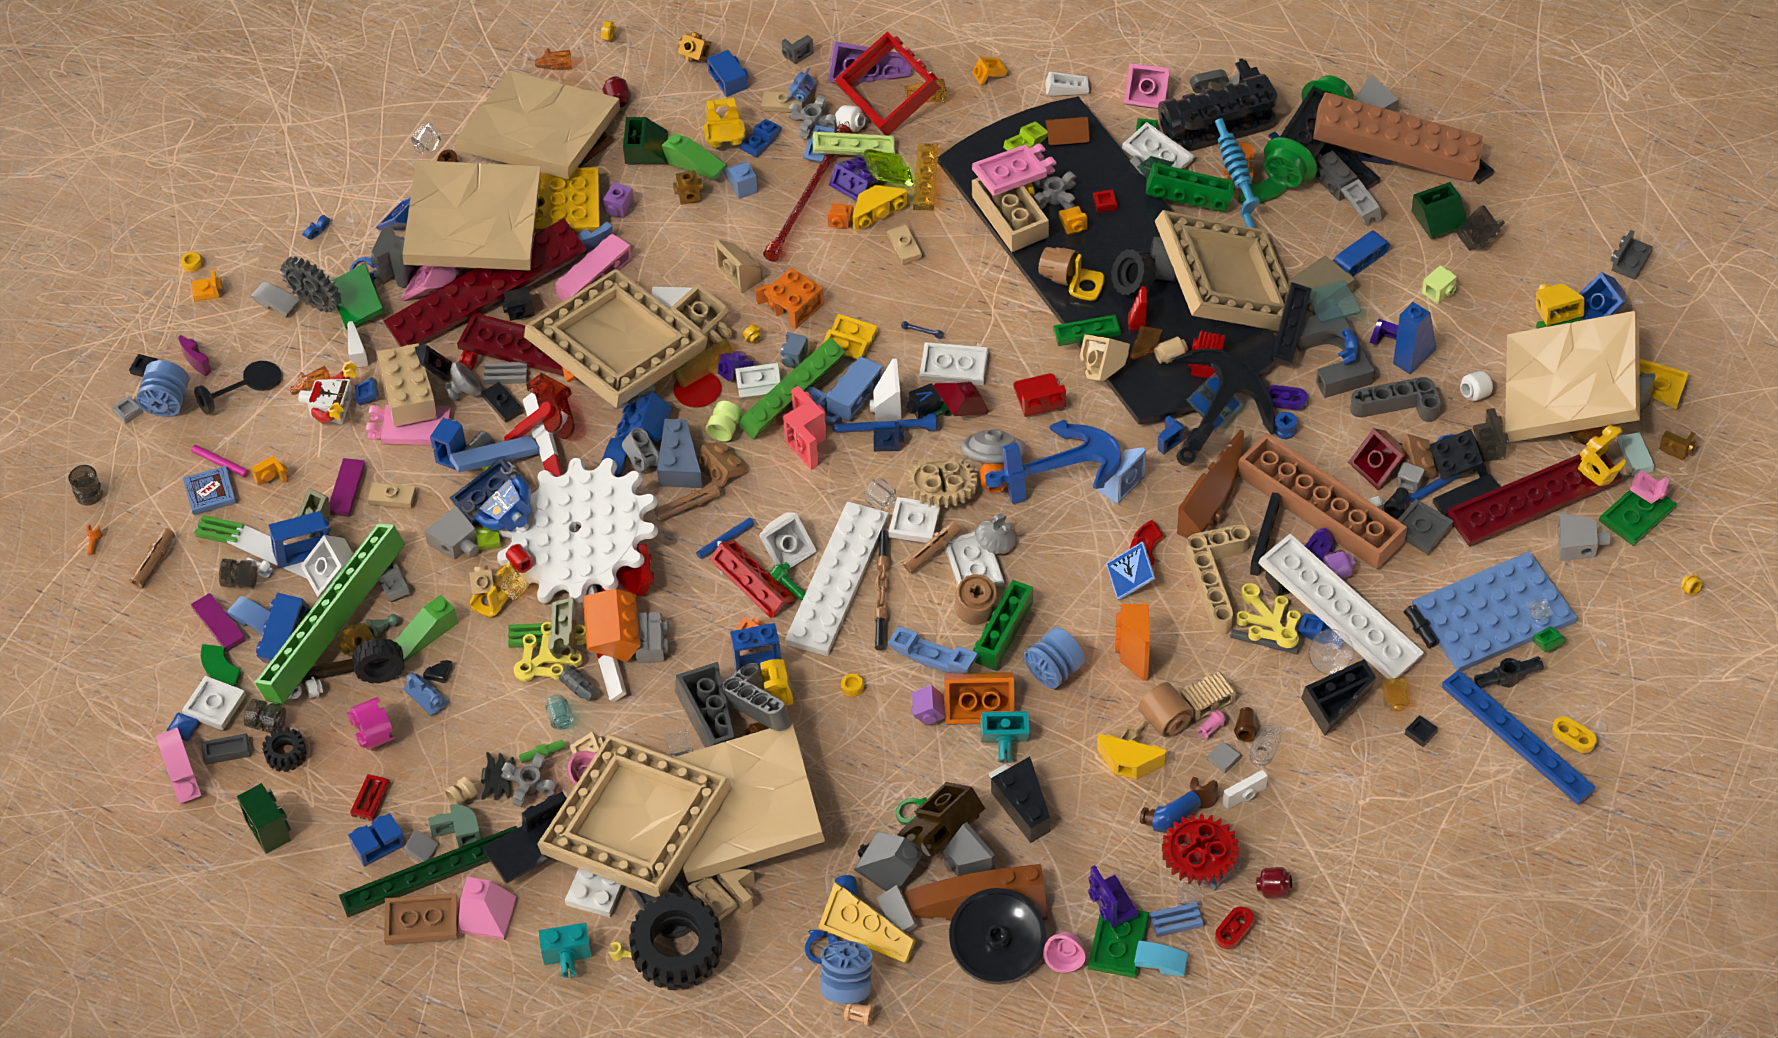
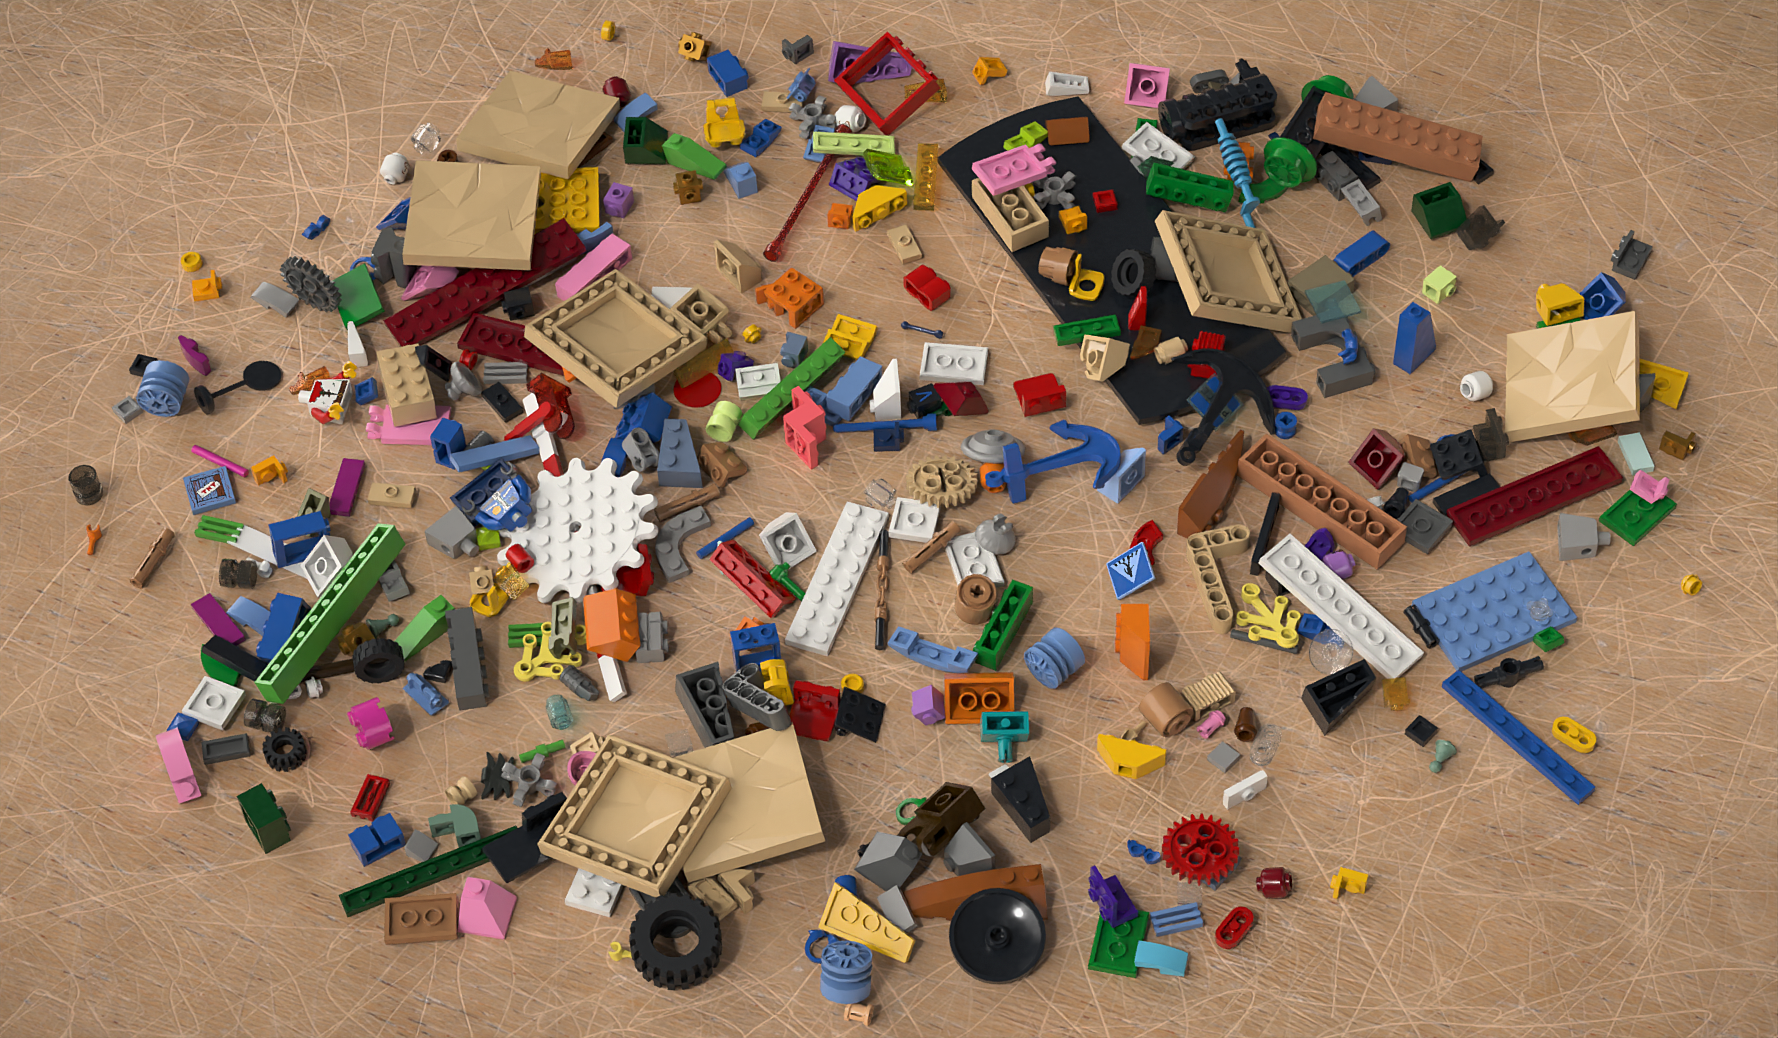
teal brick [538,923,592,978] -> none
bright pink helmet [1043,931,1086,973] -> none
piece [1140,777,1219,832] -> none
black tile [1270,282,1312,366] -> none
dark grey beam [1350,377,1441,422] -> none
dark purple tile [1370,319,1398,345] -> none
yellow piece [1578,424,1626,486] -> none
none -> black tile [202,634,268,682]
none -> white head [380,153,410,185]
none -> dark grey wedge [445,607,490,711]
none -> medium blue slope [614,93,658,132]
none -> light grey plate [655,506,711,583]
none -> red bracket [789,680,841,741]
none -> black hinge [834,687,886,743]
none -> red brick [903,264,951,311]
none -> blue piece [1127,840,1161,864]
none -> yellow bracket [1330,867,1368,899]
none -> sand green piece [1429,740,1457,773]

